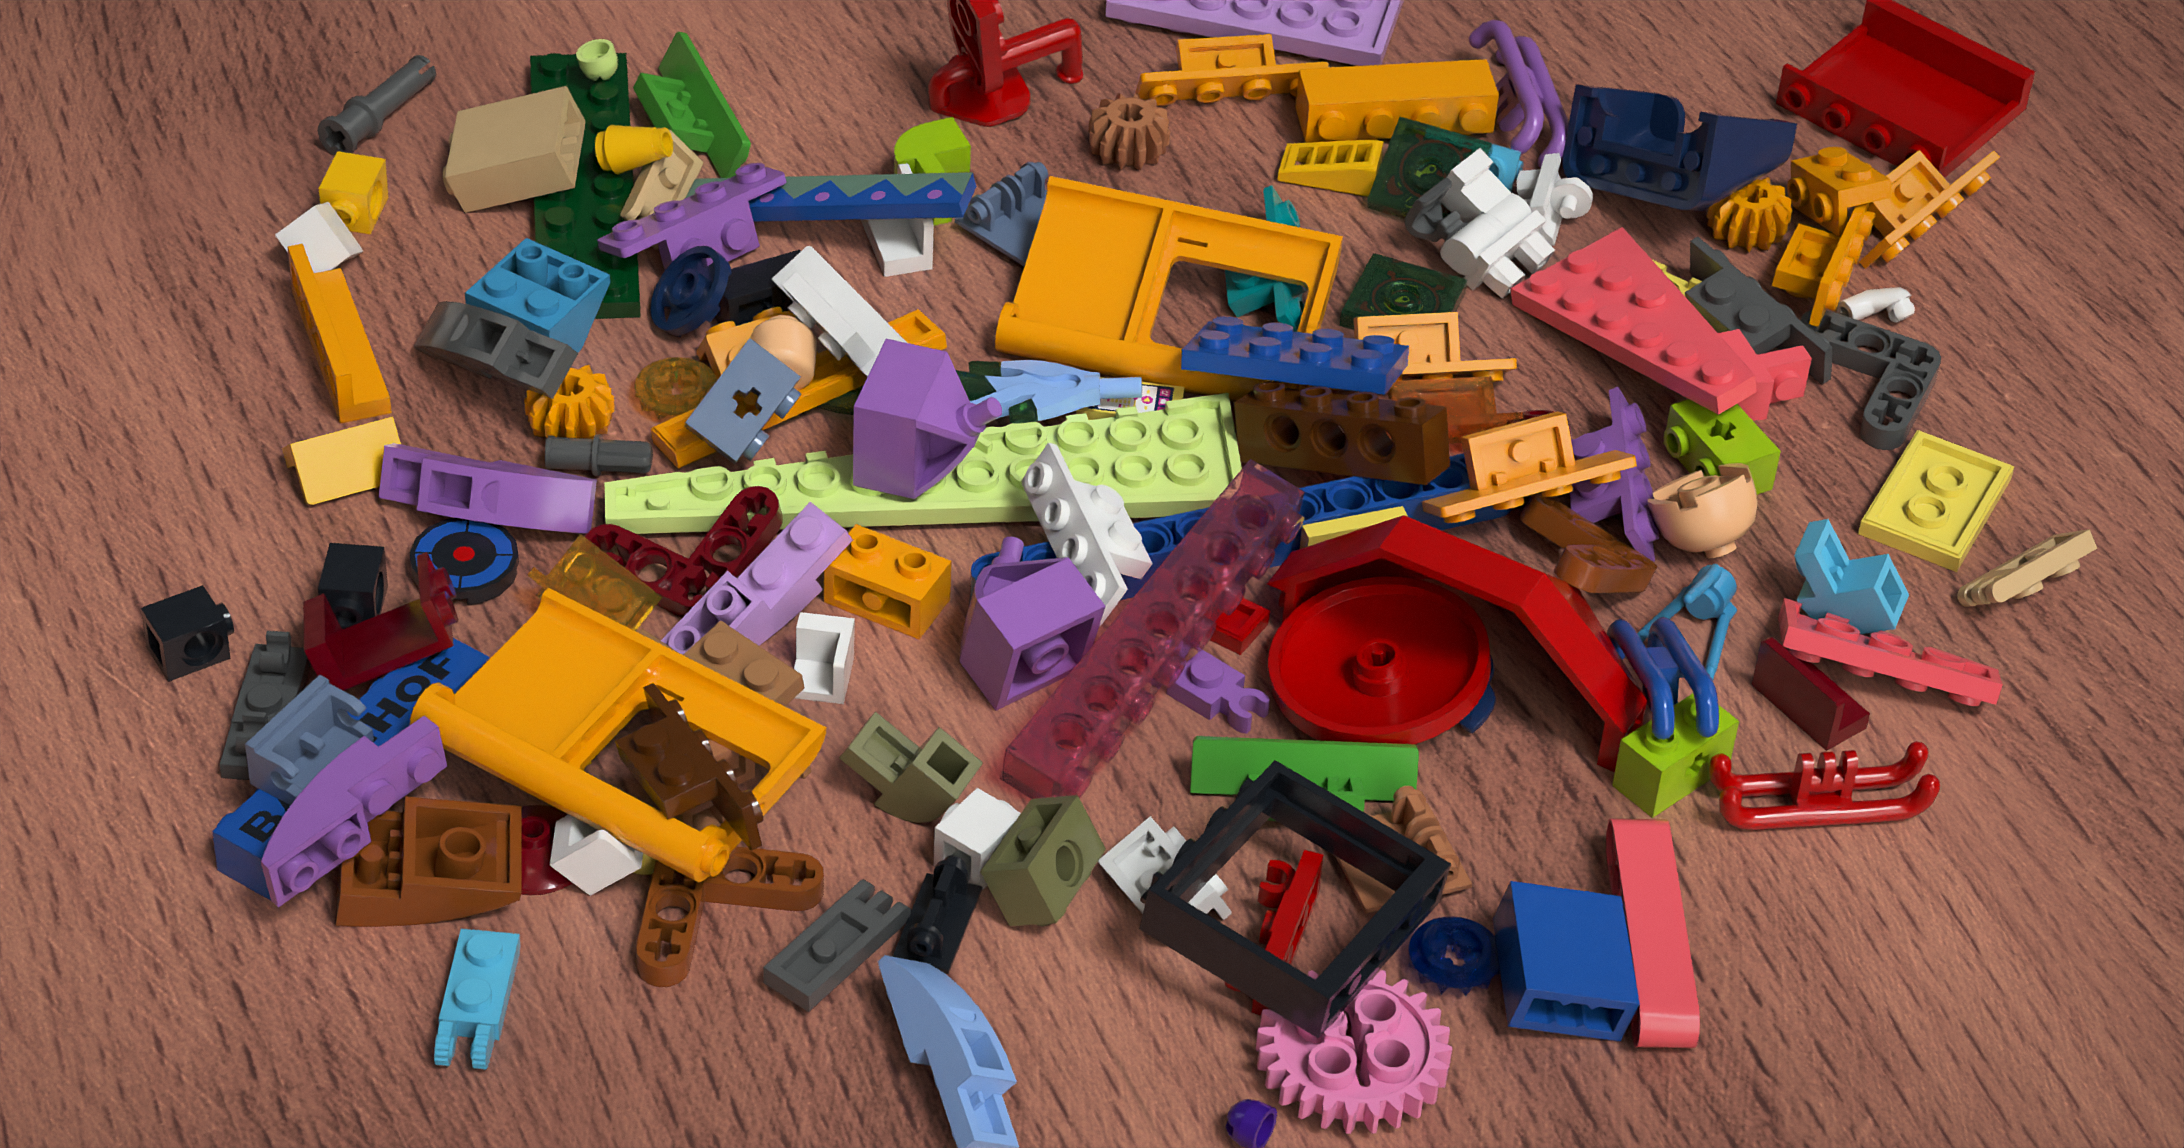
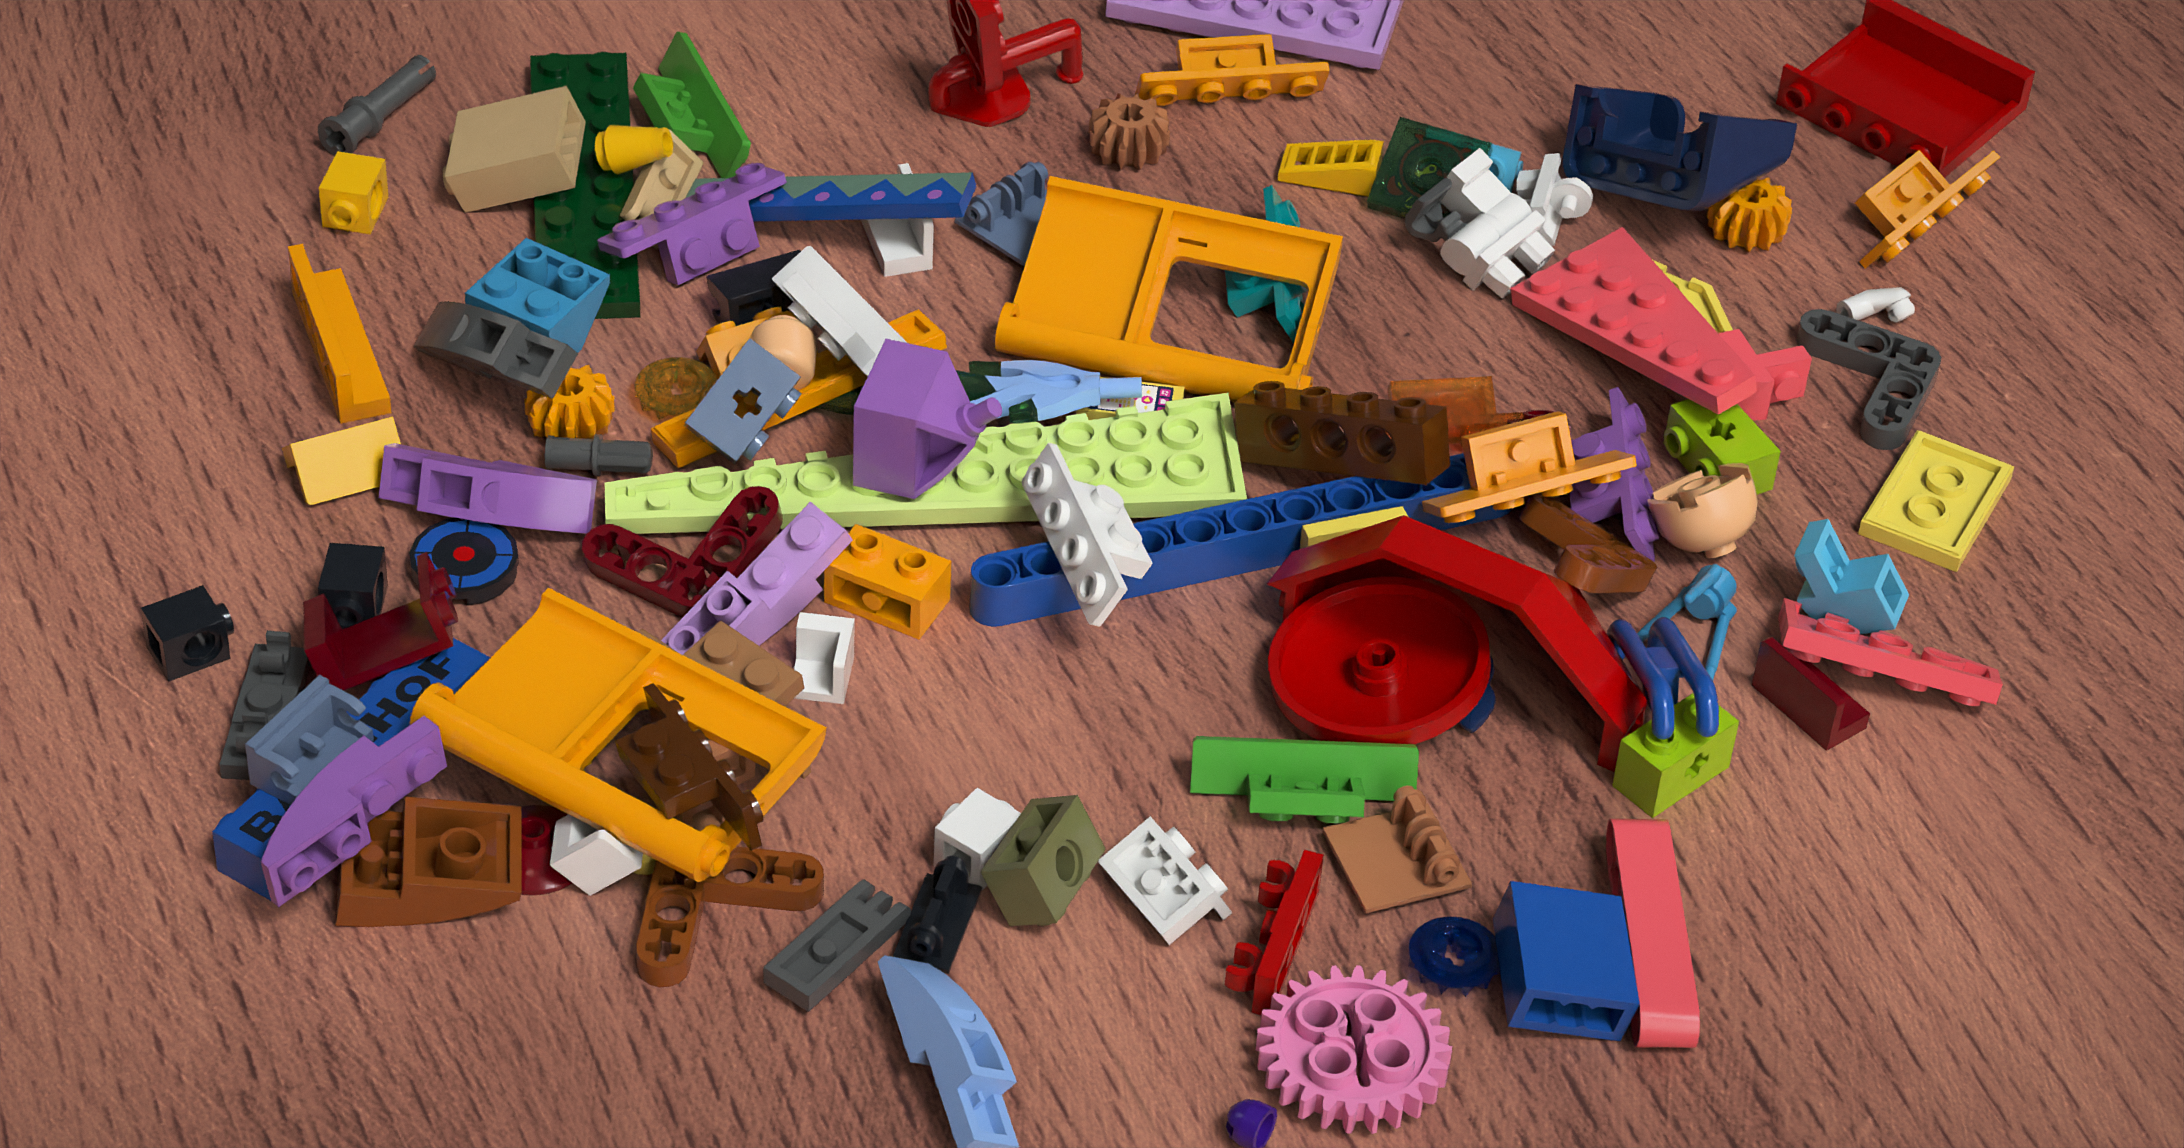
white panel [275,202,363,273] -> none
medium azure hinge [434,929,521,1070] -> none
clear yellow bracket [527,534,662,631] -> none
yellowish green hinge [576,39,618,81] -> none
dark blue wheel [651,246,732,338] -> none
olive brick [839,712,983,823] -> none
lime brick [894,117,971,226] -> none
medium lavender piece [959,537,1106,711] -> none
clear pink brick [1000,459,1305,799] -> none
black window [1139,760,1451,1038] -> none
medium lavender plate [1166,650,1270,734] -> none
blue plate [1181,317,1409,395] -> none
red tile [1194,589,1270,655] -> none
light orange brick [1295,59,1499,143] -> none
light orange bracket [1330,312,1517,391] -> none
clear green tile [1340,253,1467,330] -> none
medium lavender piece [1469,20,1569,168] -> none
dark grey bracket [1685,236,1833,385] -> none
red piece [1709,741,1940,830] -> none
light orange bracket [1772,203,1876,327] -> none
light orange bracket [1787,147,1891,236] -> none
tan hinge [1958,529,2097,607] -> none

